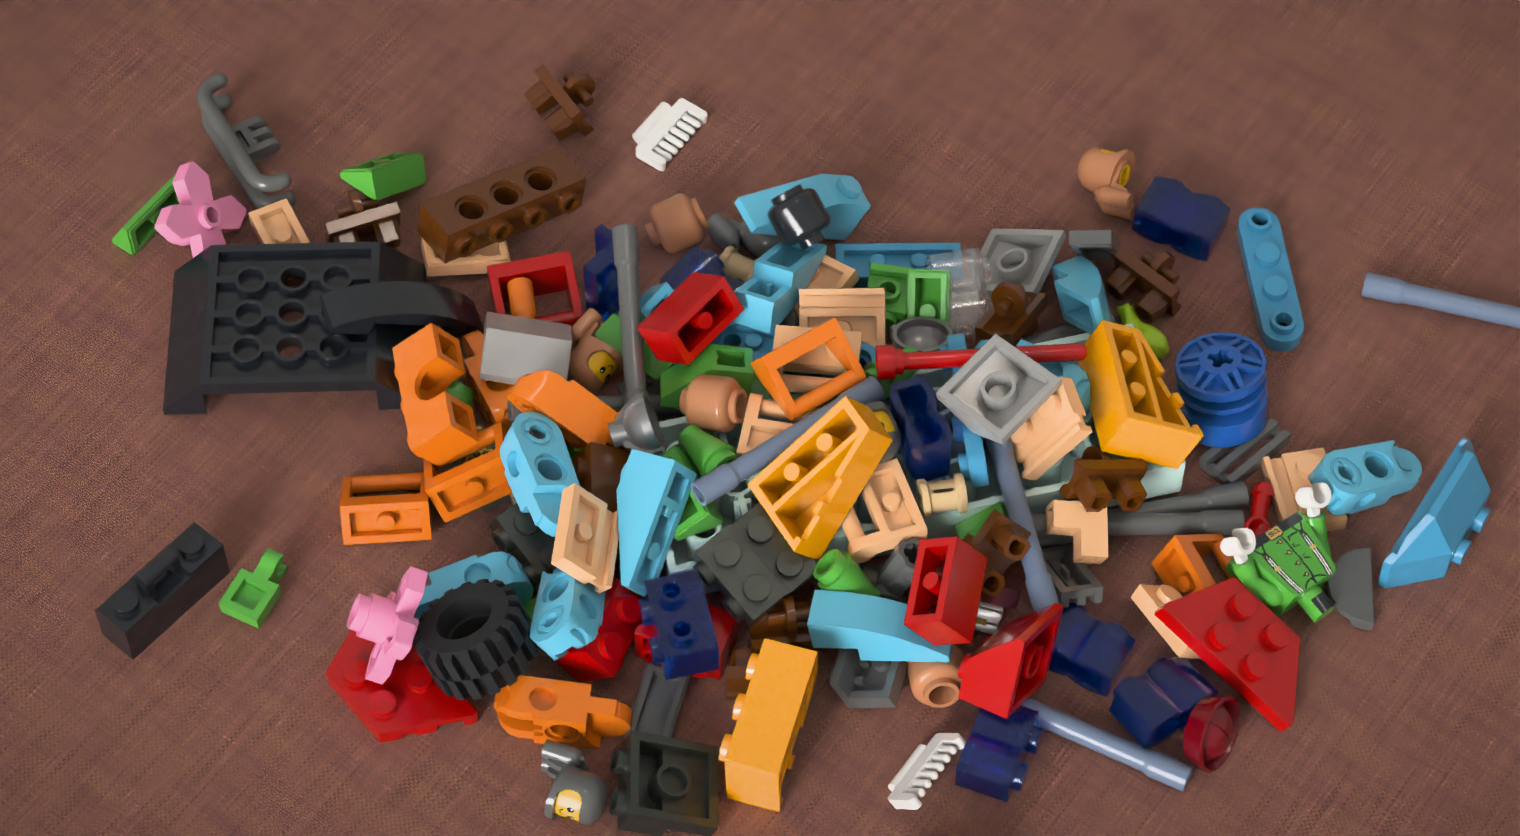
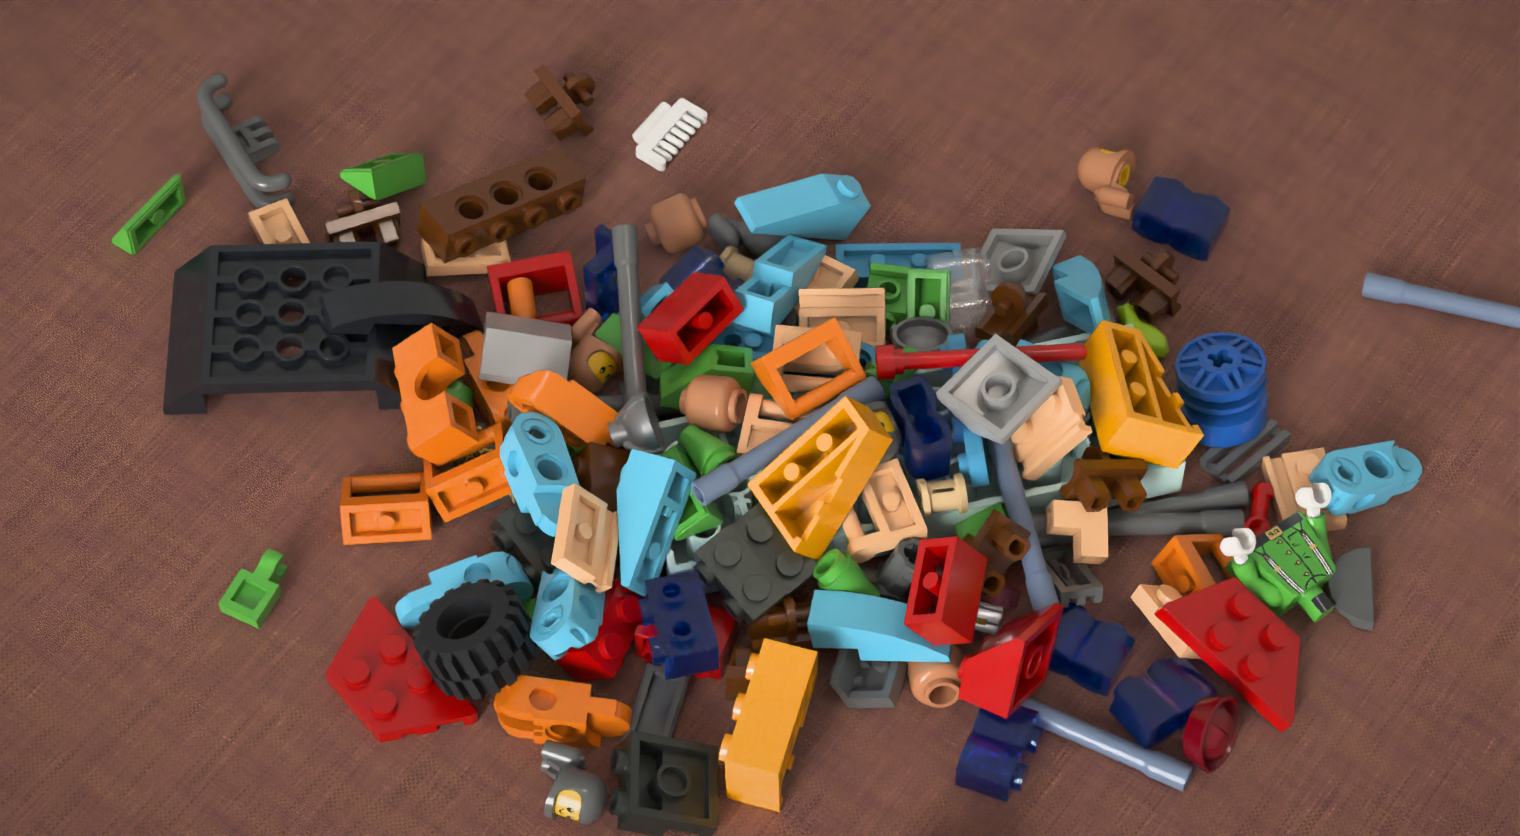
black piece [95,522,230,660] -> none
bright pink plant [155,161,247,258] -> none
bright pink plant [347,566,428,684] -> none
black head [767,184,831,250] -> none
white piece [888,733,967,810] -> none
dark grey tile [1069,230,1121,260] -> none
dark azure plate [1236,207,1304,352] -> none
dark azure wedge [1377,436,1492,589] -> none

